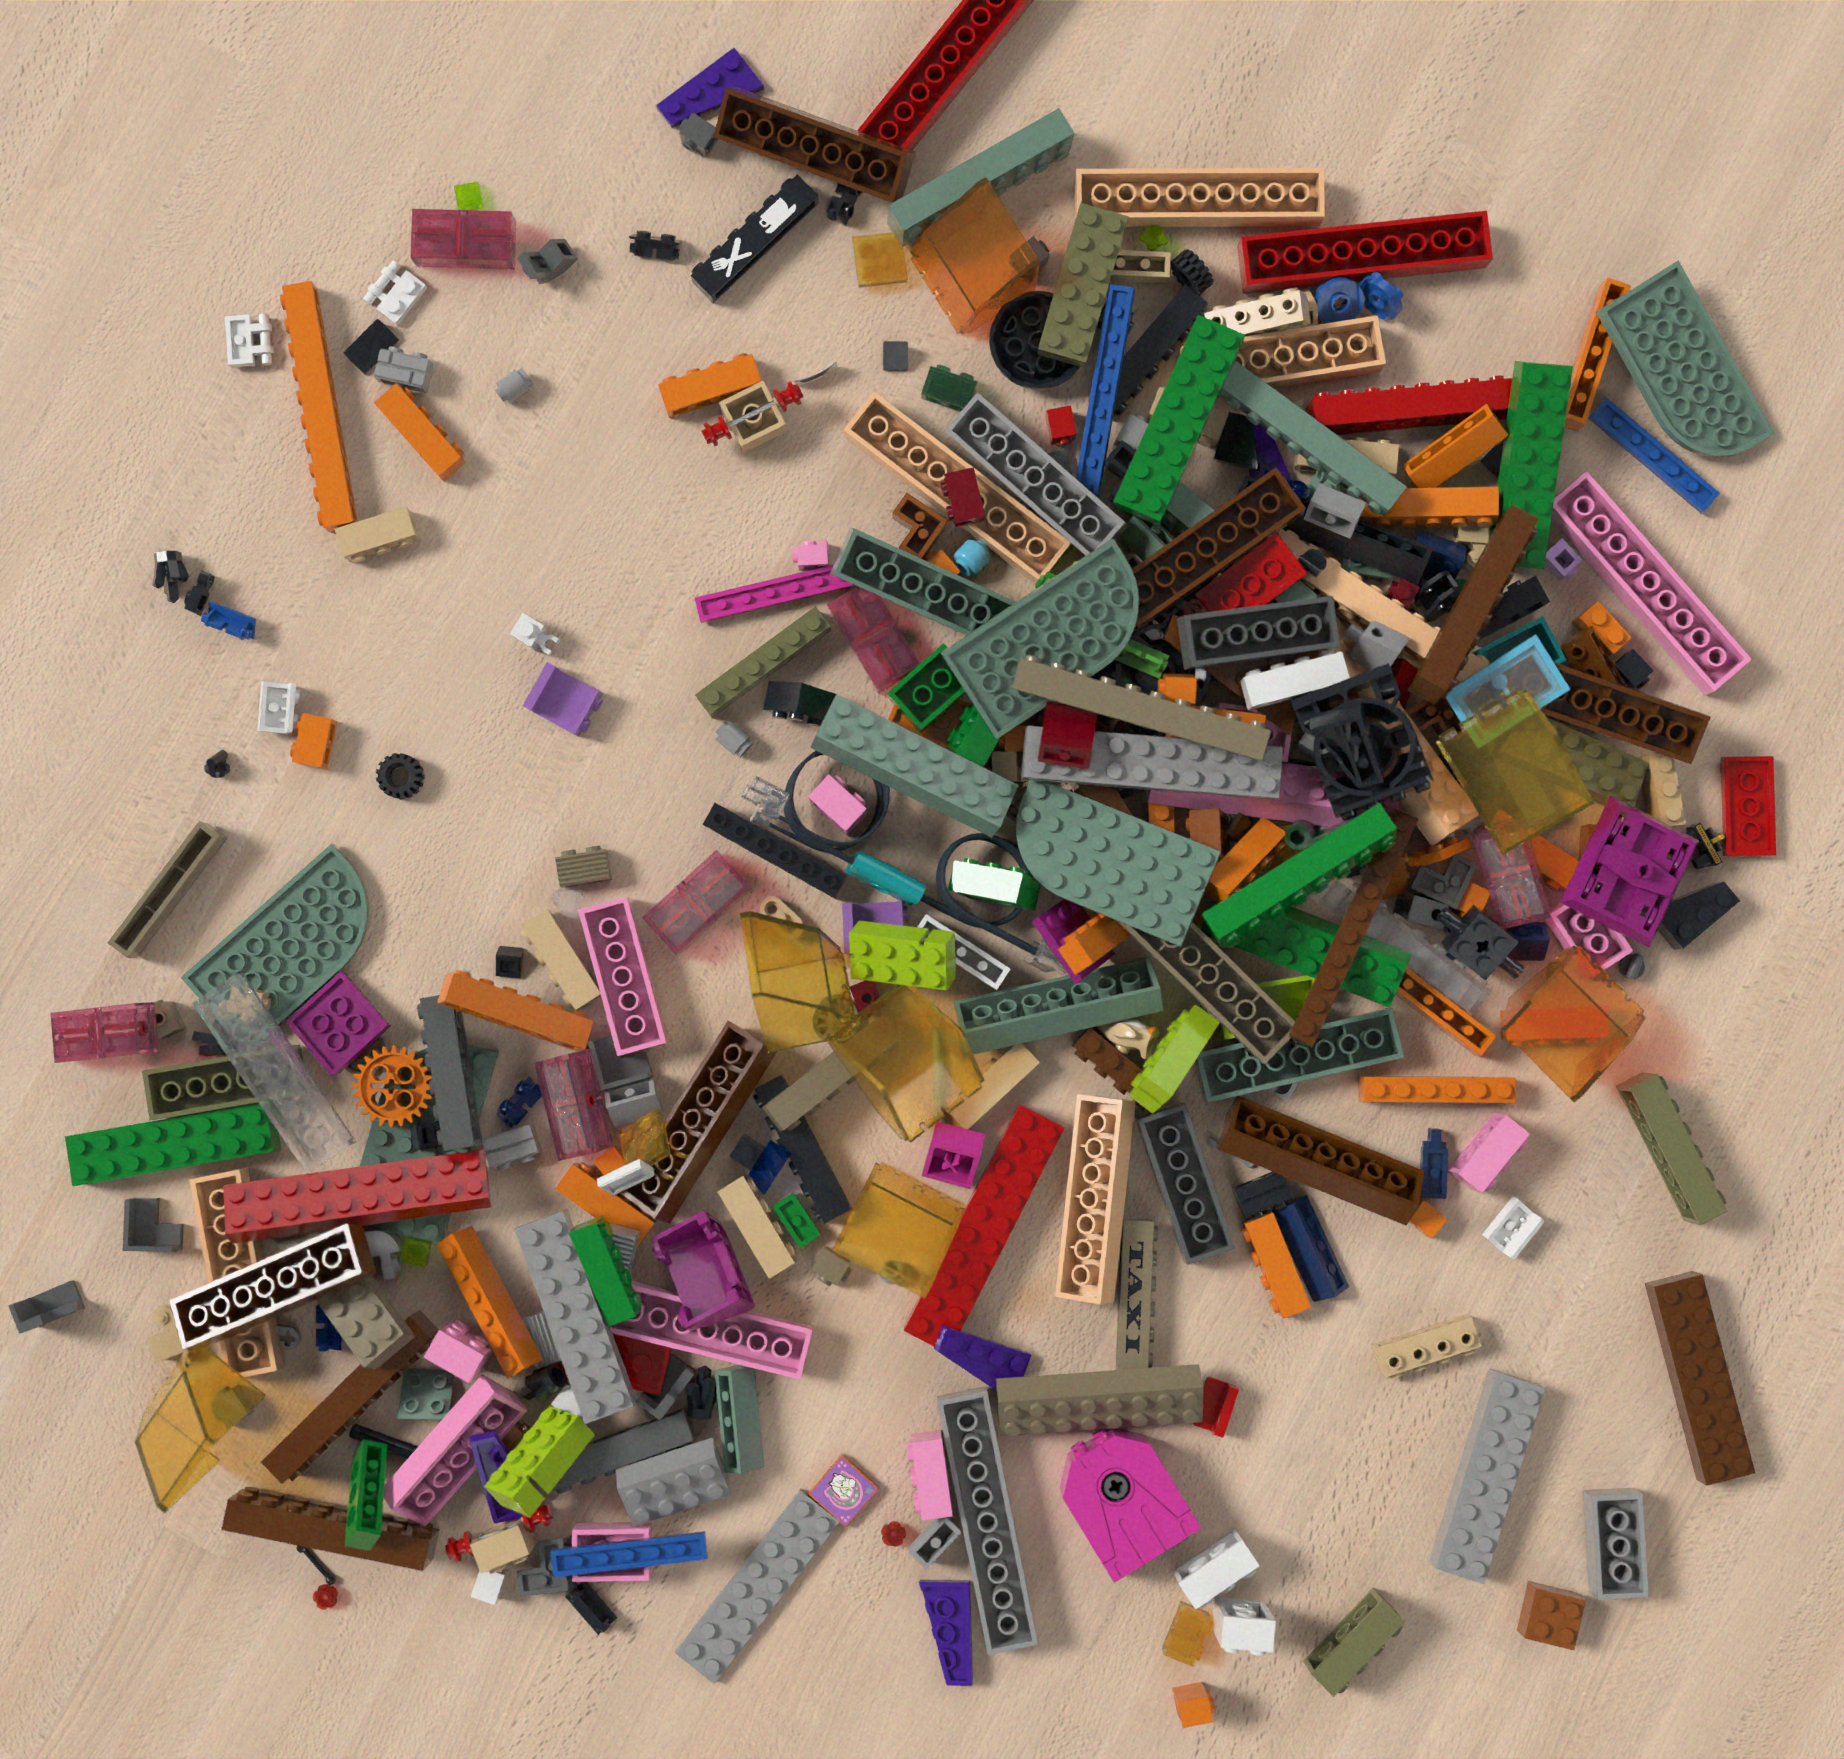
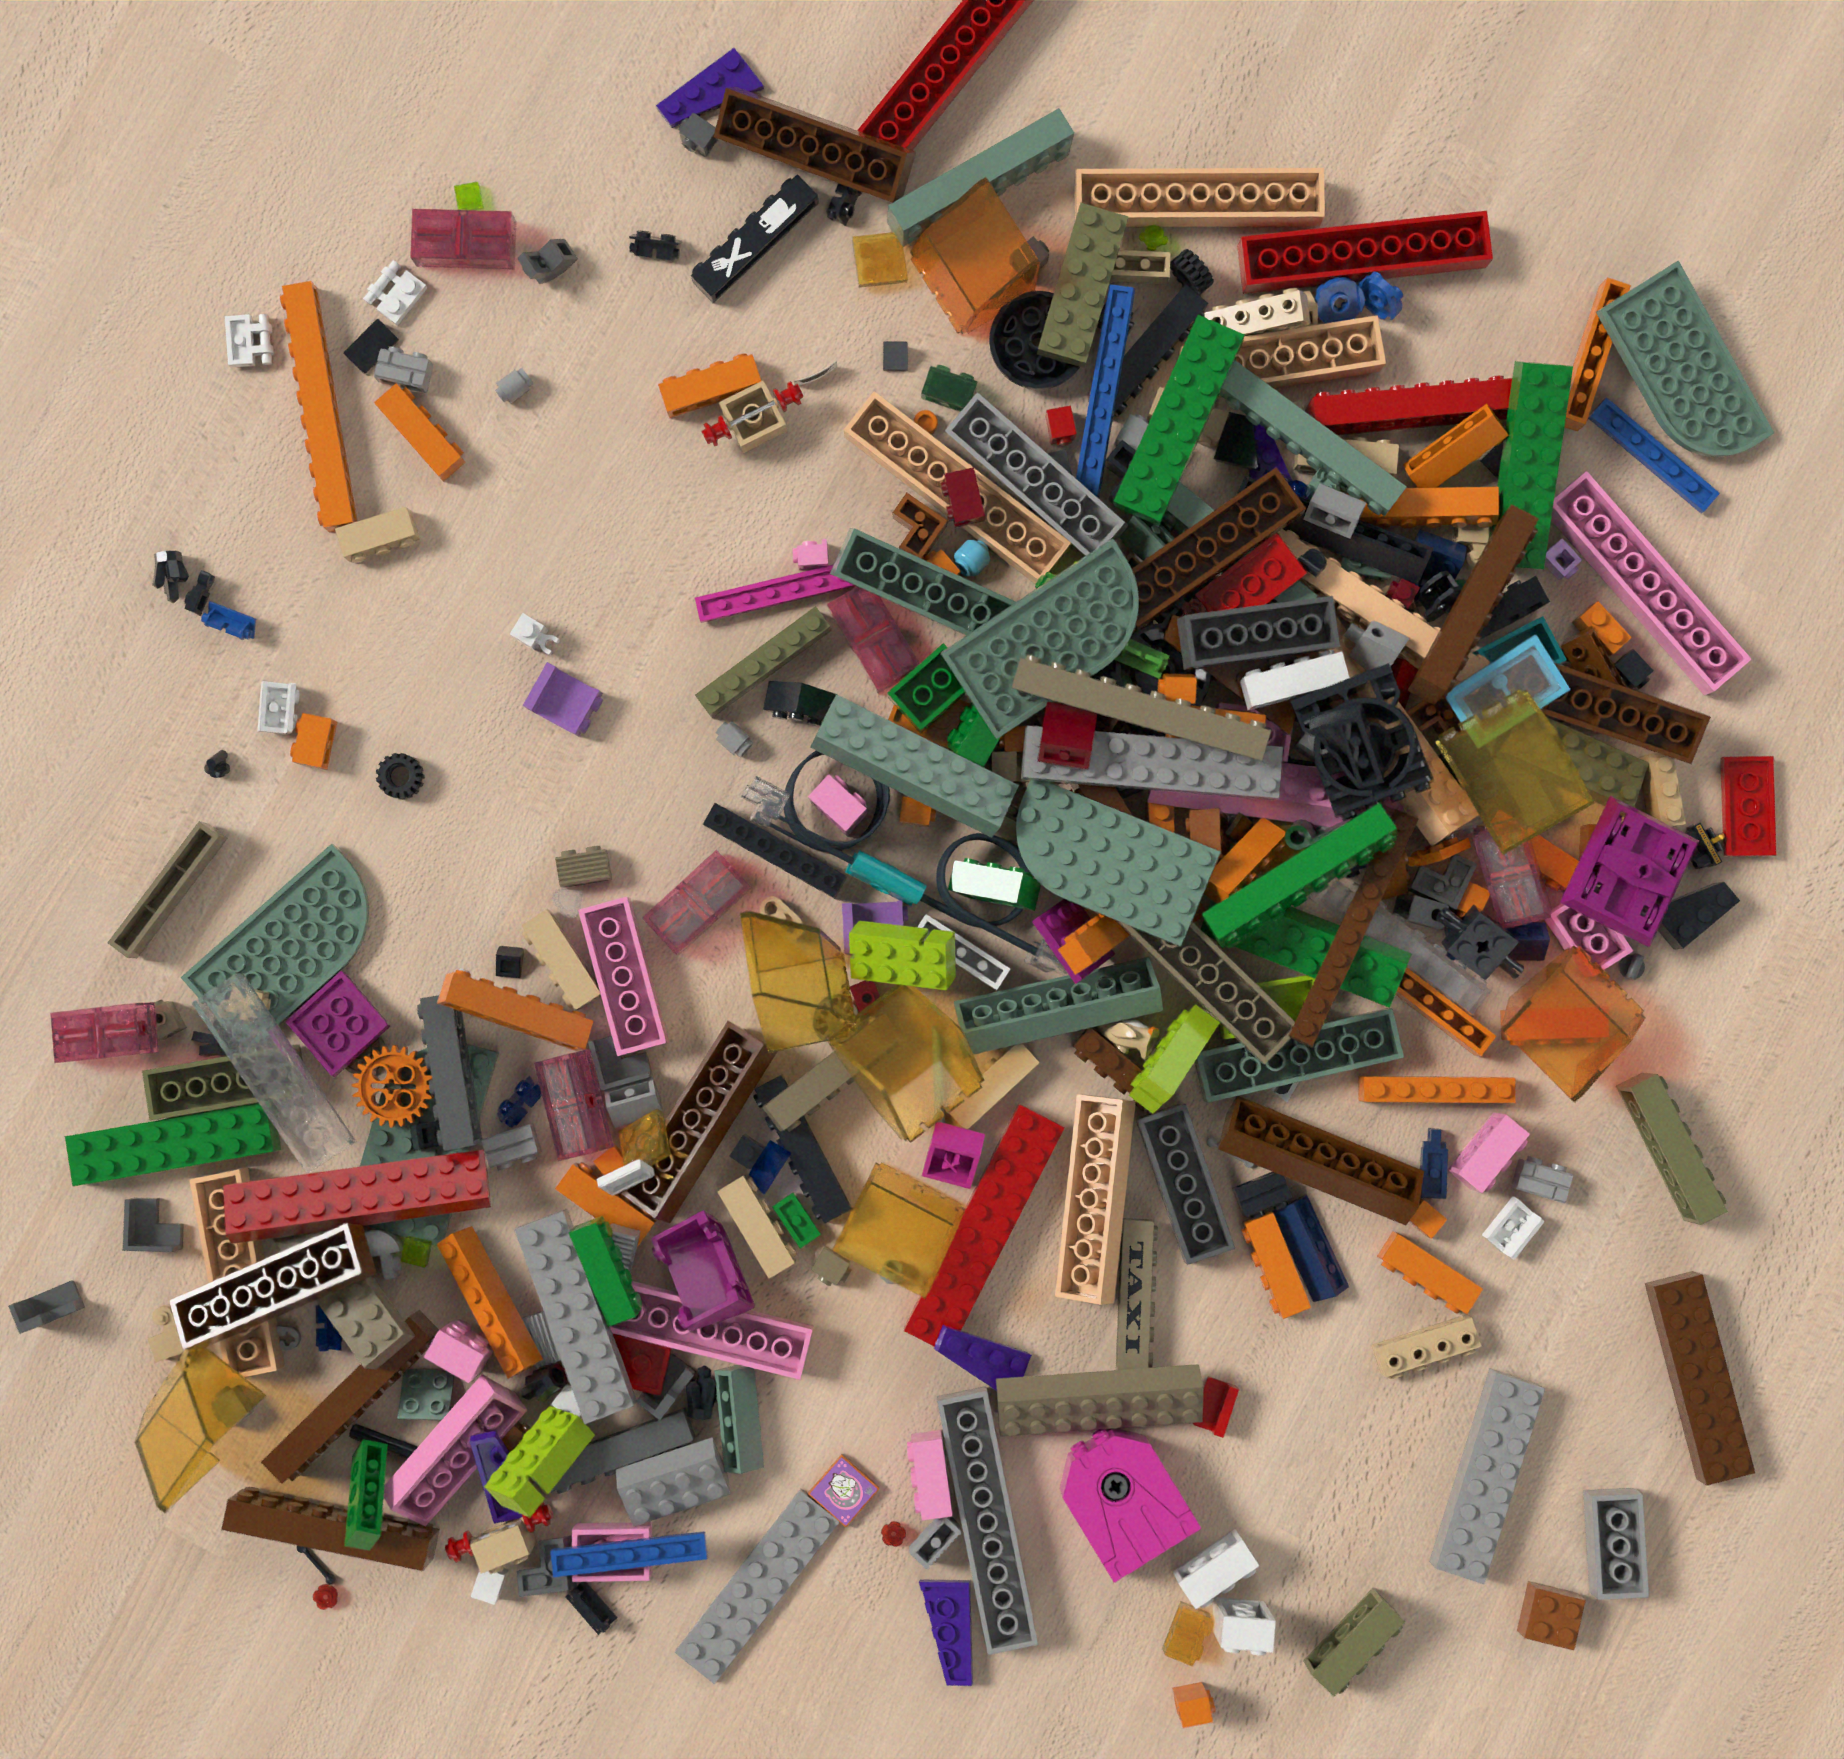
none -> orange brick [899,796,936,827]
none -> orange tile [913,410,938,435]
none -> orange brick [1377,1231,1483,1315]
none -> light grey brick [1511,1156,1573,1204]

